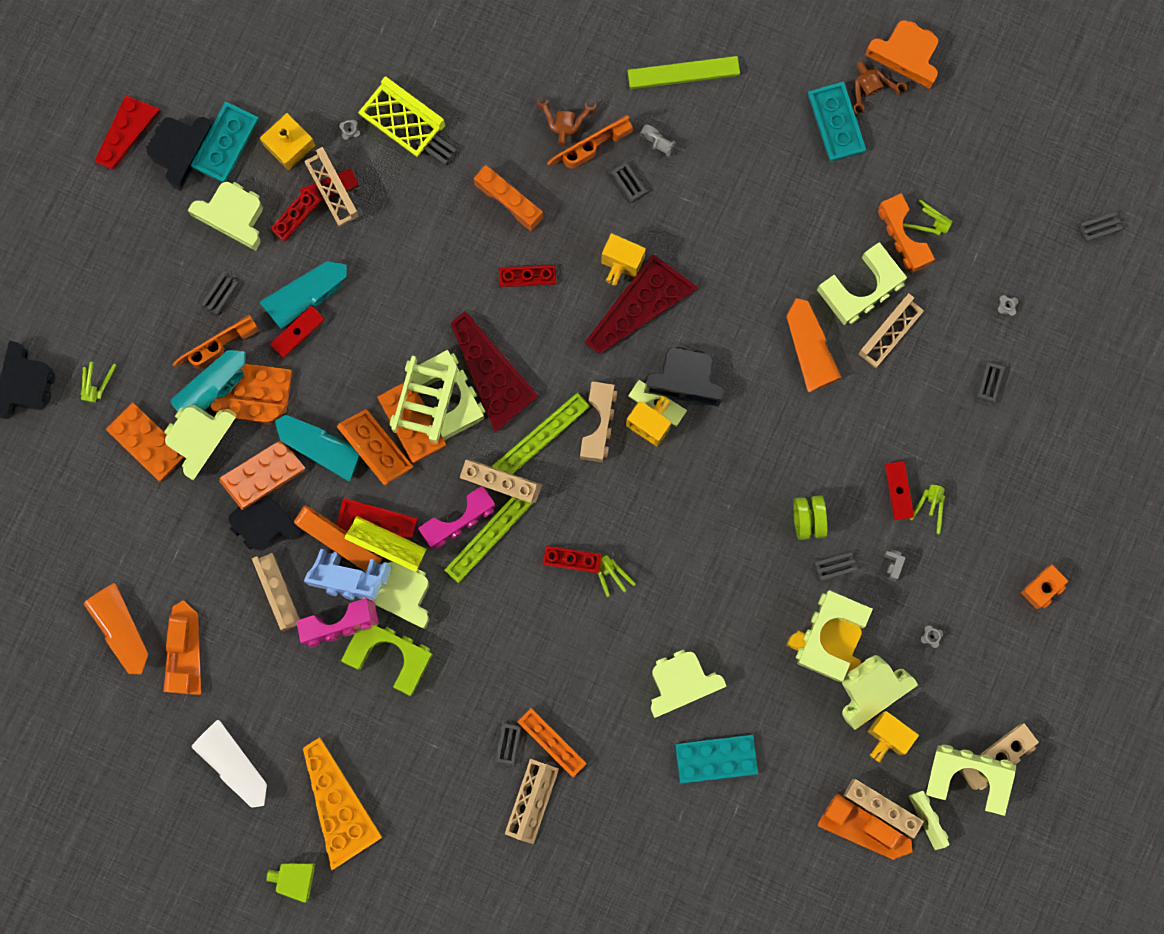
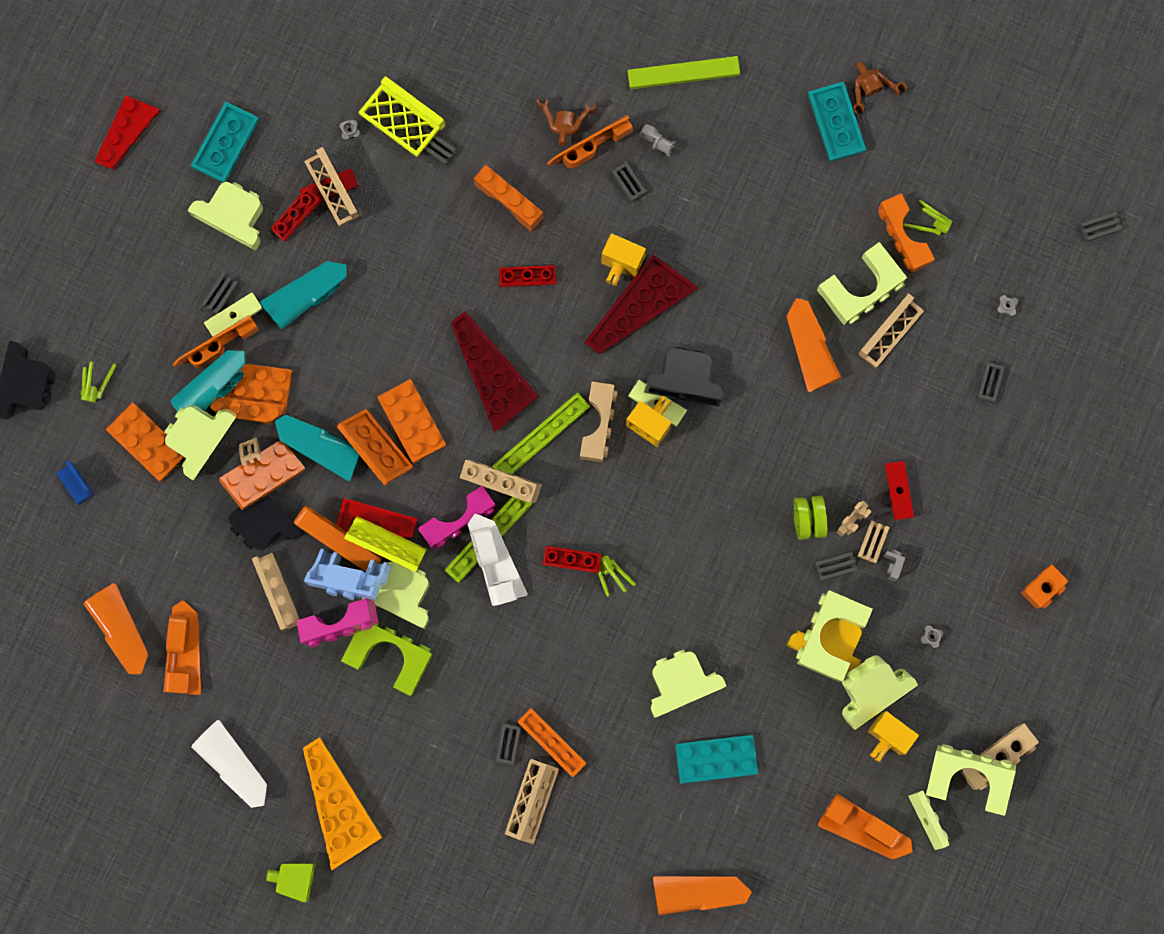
black brick [146,117,213,191] -> none
yellow brick [260,113,316,171] -> none
red tile [270,306,325,359] -> none
yellowish green fence [390,356,458,444] -> none
yellowish green arch [412,350,485,440] -> none
tan brick [843,779,924,838] -> none
orange brick [865,20,938,89] -> none
lime plant [910,485,945,535] -> none
none -> blue panel [56,460,95,505]
none -> yellowish green tile [204,293,263,336]
none -> tan tile [239,438,261,466]
none -> white panel [467,514,527,606]
none -> orange panel [653,876,752,915]
none -> tan plate [836,501,871,537]
none -> tan tile [857,520,889,563]

